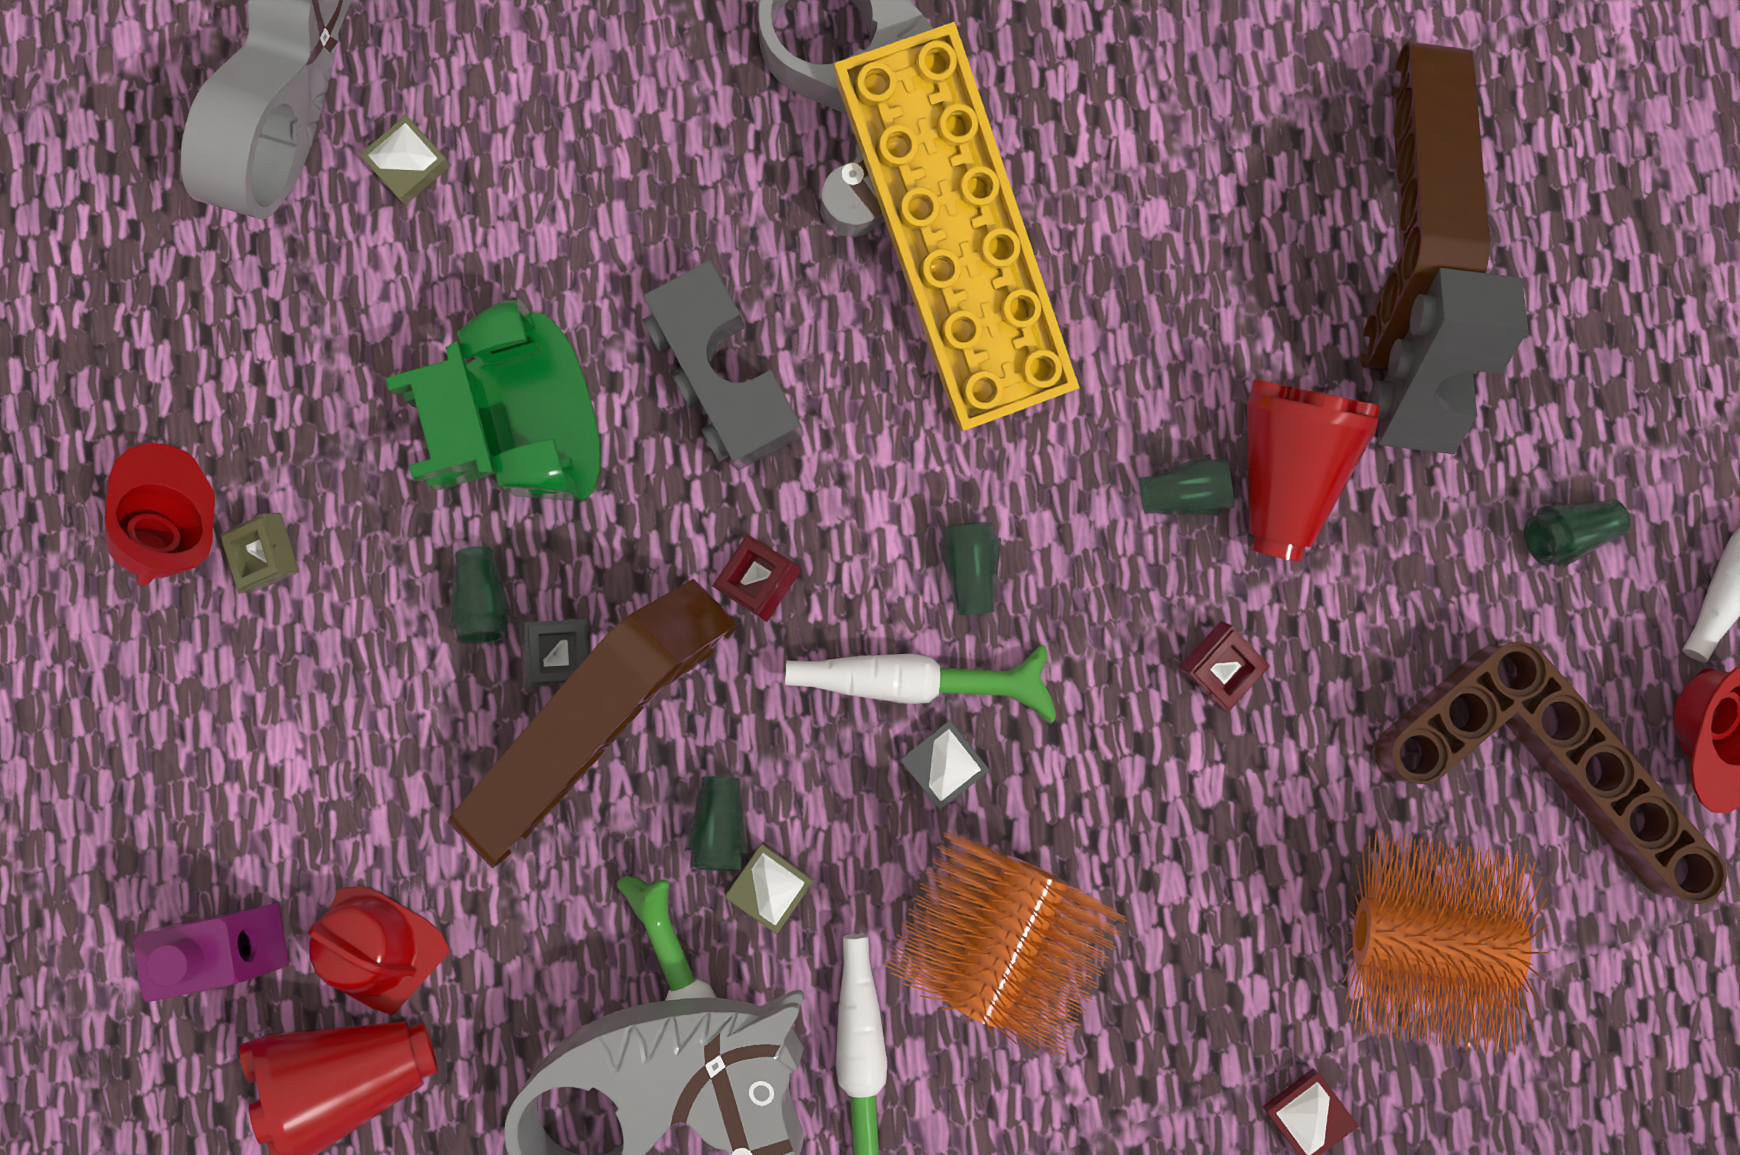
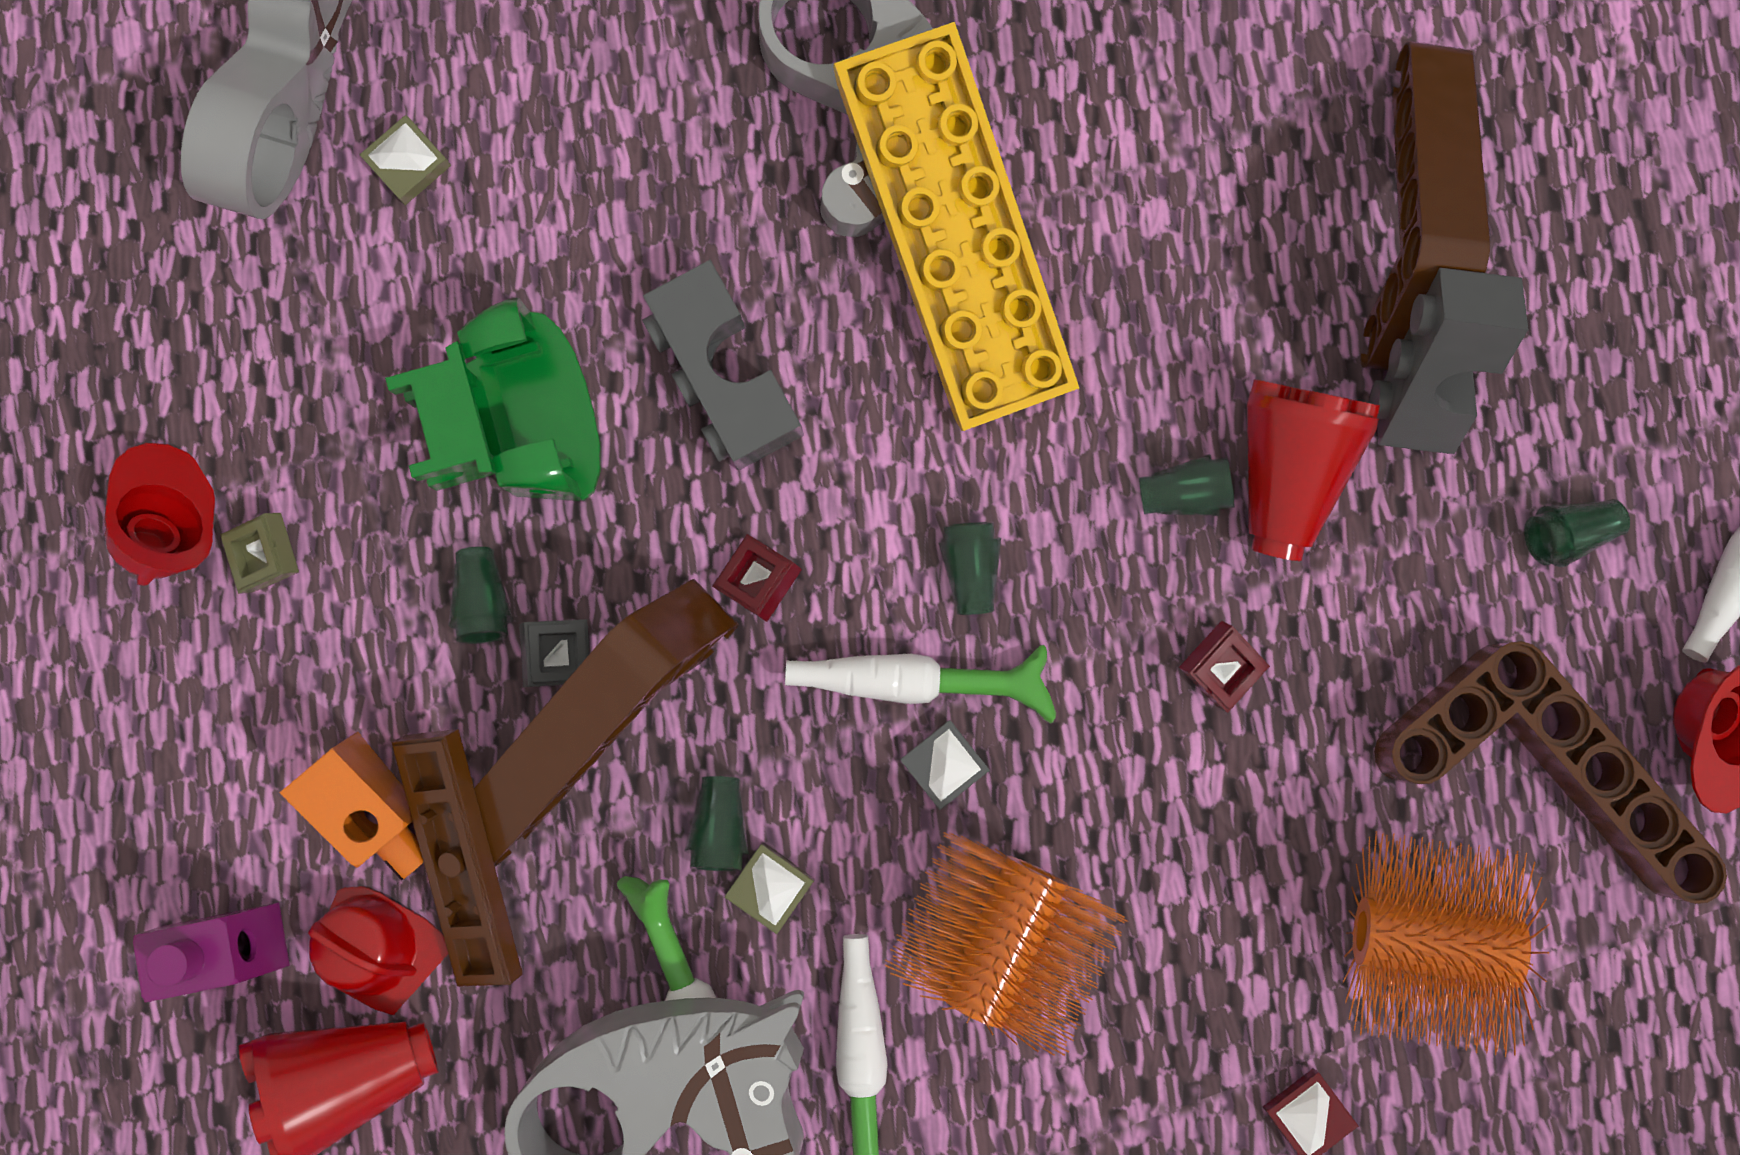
none -> orange torso [279,732,424,881]
none -> reddish brown plate [391,729,523,987]

